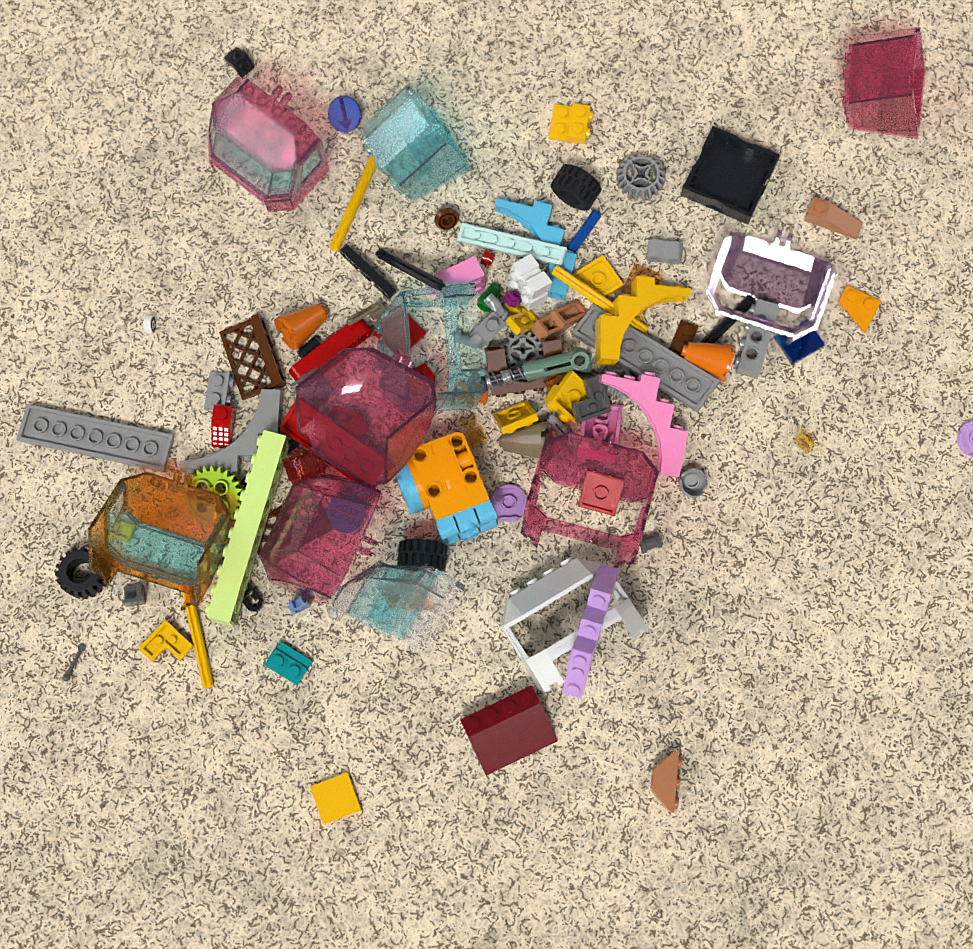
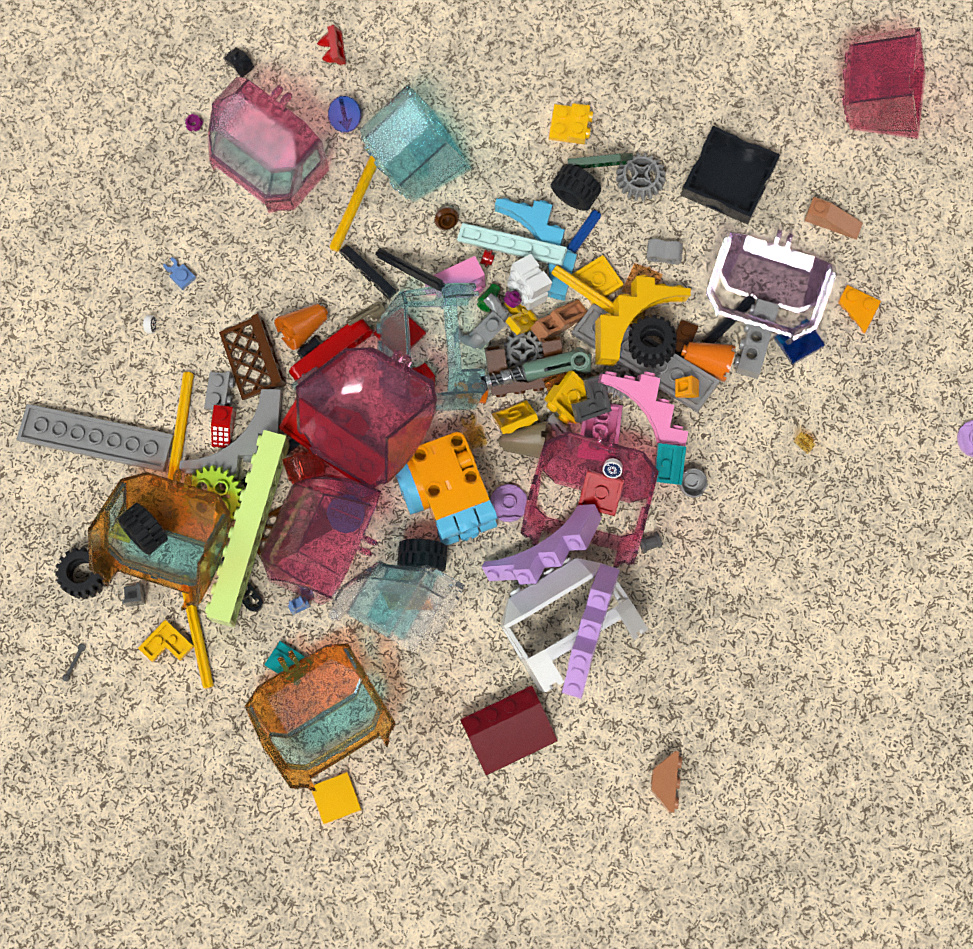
none -> black tyre [118,503,168,555]
none -> medium blue plate [163,257,196,291]
none -> yellow axle [167,372,194,482]
none -> magenta plate [185,114,203,132]
none -> clear orange windscreen [244,643,396,791]
none -> red tile [317,25,346,65]
none -> lavender arch [482,504,602,585]
none -> plate [568,153,633,169]
none -> tile [603,458,623,478]
none -> black tyre [628,315,677,368]
none -> teal plate [653,443,686,485]
none -> light orange slope [675,375,699,398]

